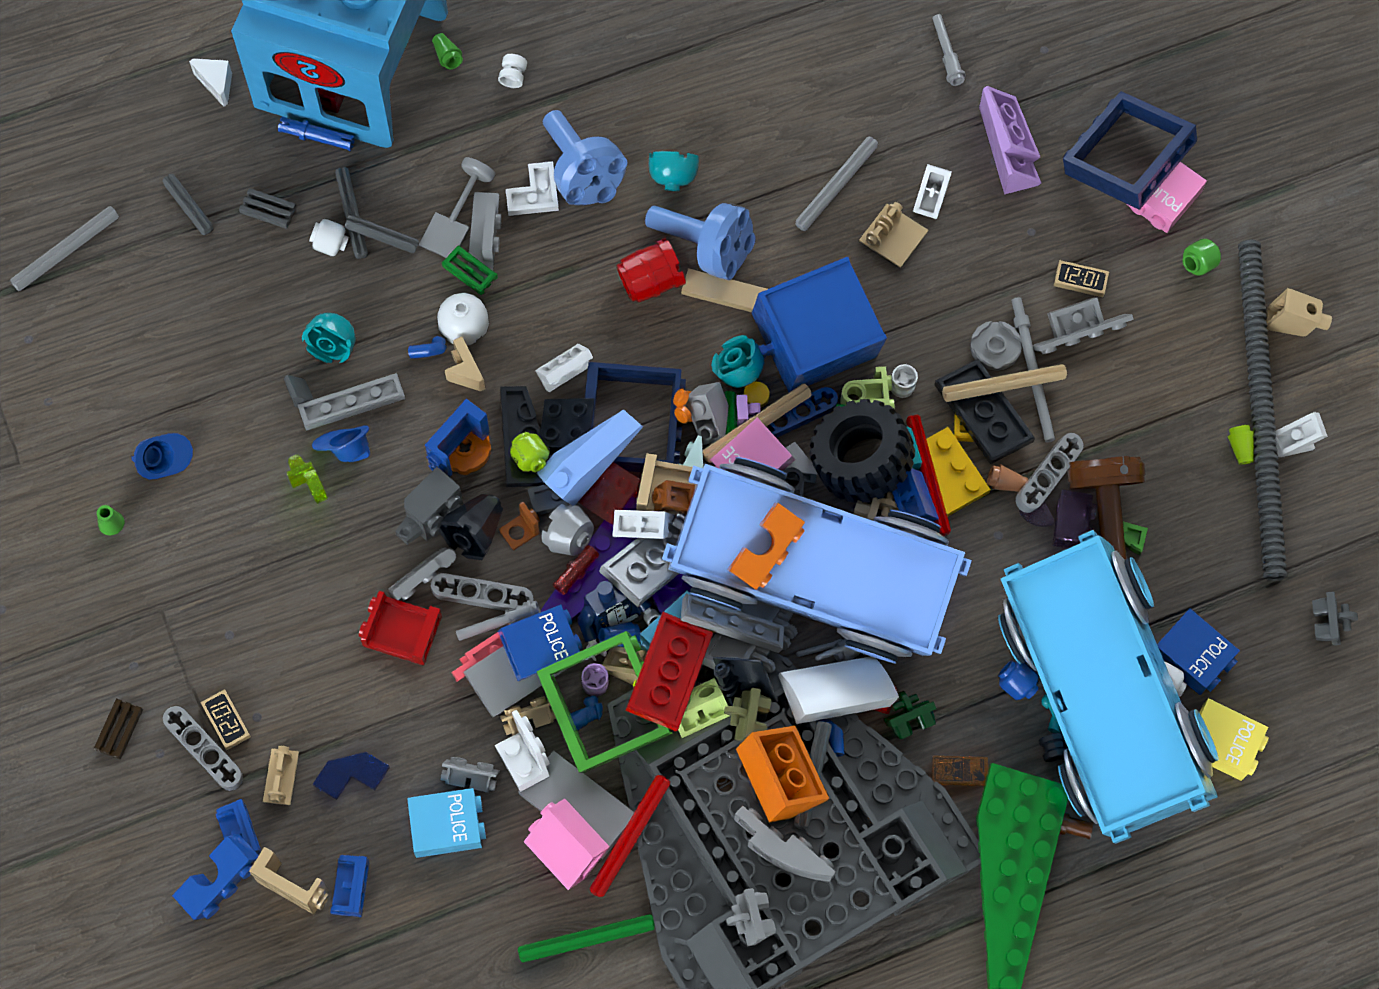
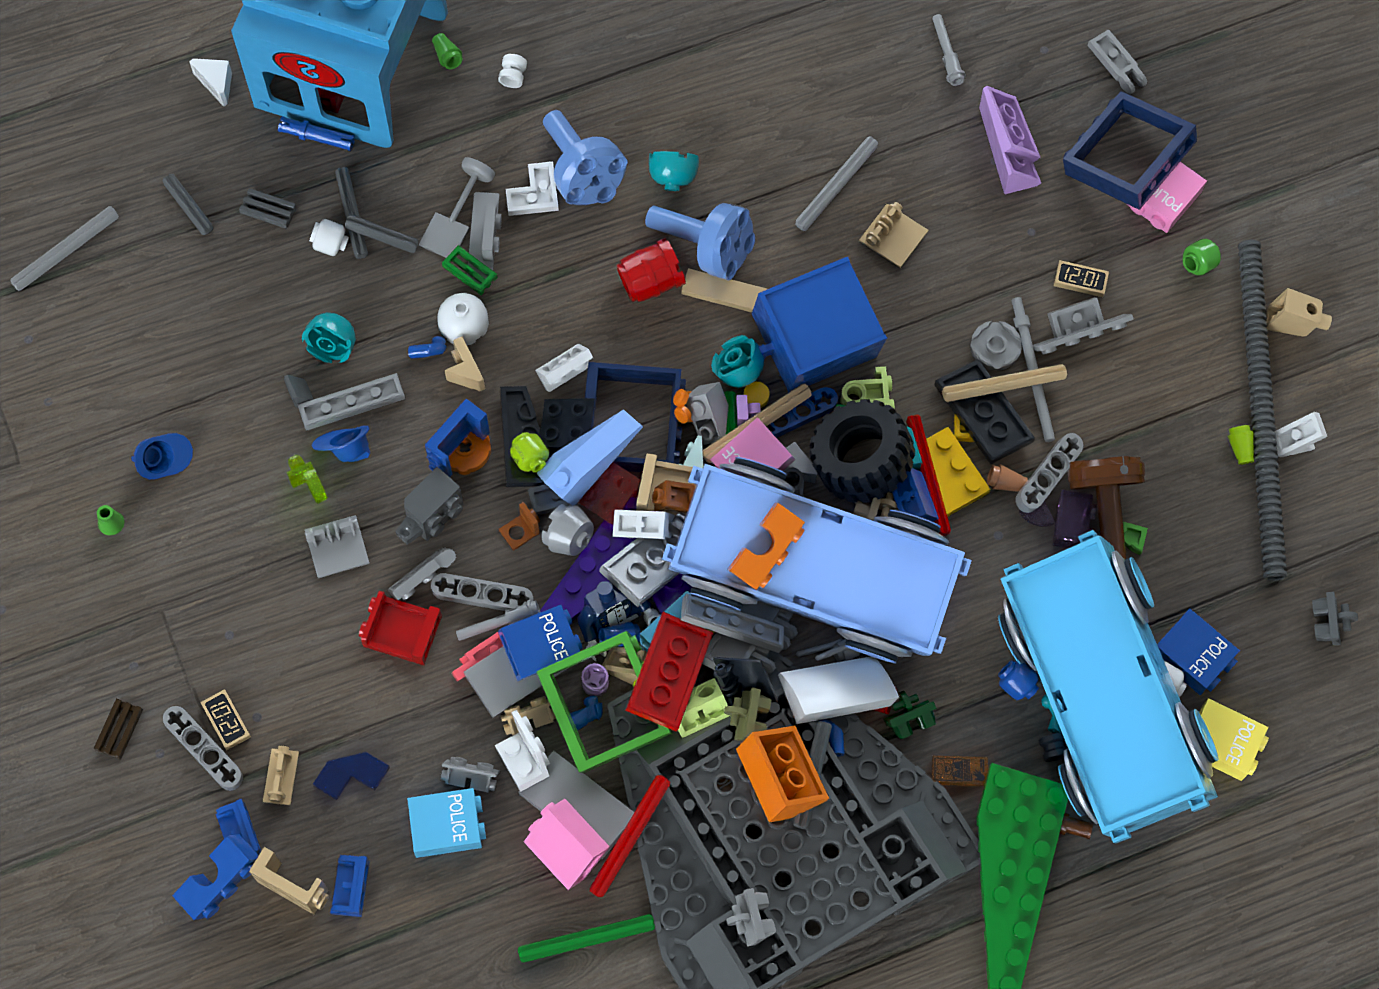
black cone [439,494,503,561] -> none
clear red pin [552,545,600,595] -> none
light grey slope [734,806,836,881] -> none
white wheel [891,364,918,398] -> none
white slope [913,164,952,219] -> none
none -> light grey hinge [305,515,370,578]
none -> light grey hinge [1087,30,1147,94]

